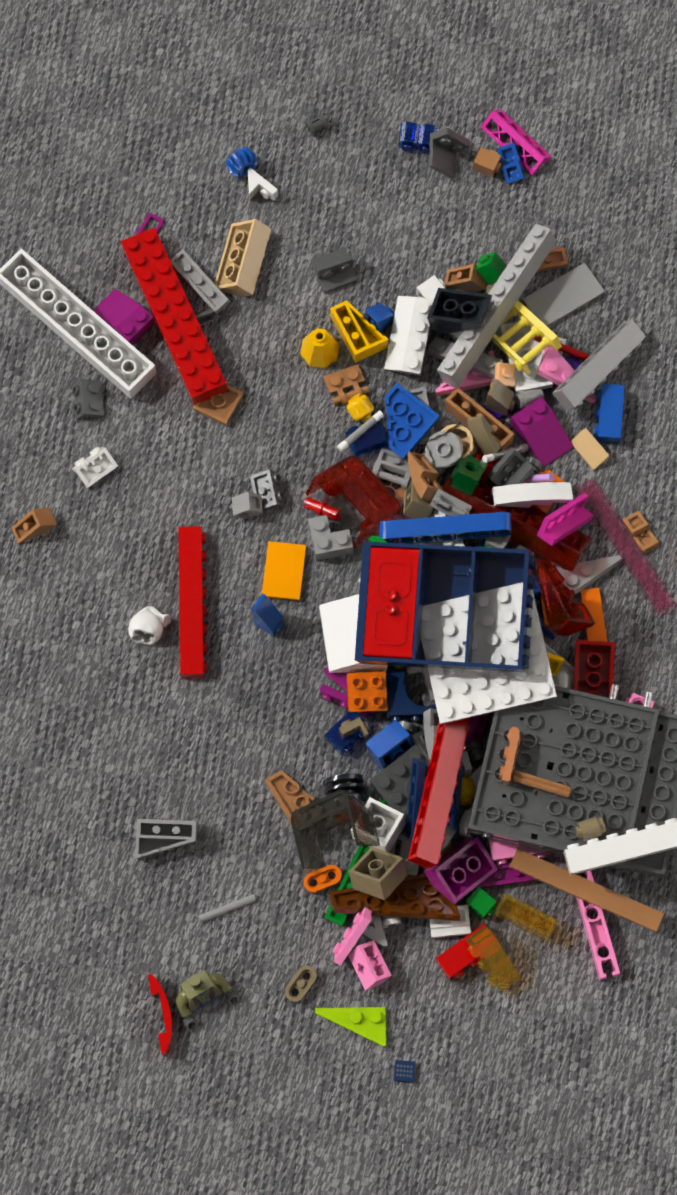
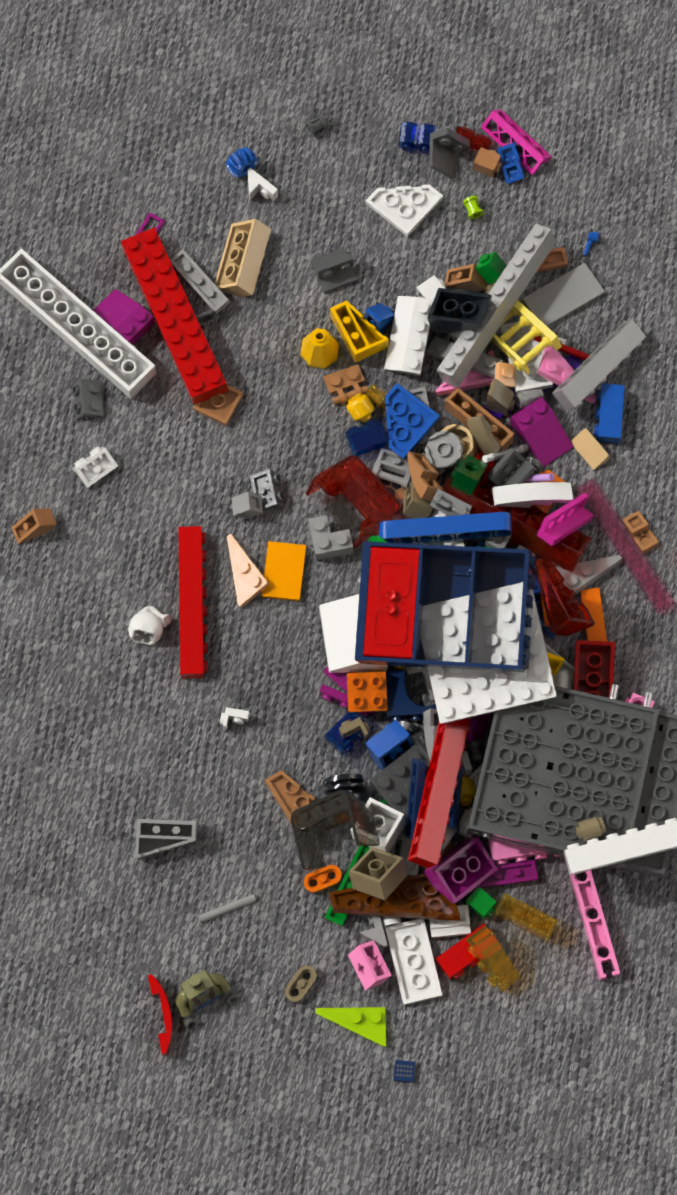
blue slope [252,593,285,636] -> none
red pin [303,497,342,521] -> none
bright pink plate [333,907,372,965] -> none
light grey bar [337,411,384,452] -> none
nougat hinge [499,726,521,785] -> none
medium nougat tile [509,848,664,933] -> none
medium nougat axle [512,771,571,798] -> none
none -> white bracket [220,707,250,730]
none -> light nougat wing [227,534,270,607]
none -> white plate [365,185,443,237]
none -> clear yellow bush [365,384,388,408]
none -> white plate [385,918,442,1005]
none -> clear red hinge [456,126,493,152]
none -> lime bush [463,195,484,220]
none -> blue hand [583,232,599,257]

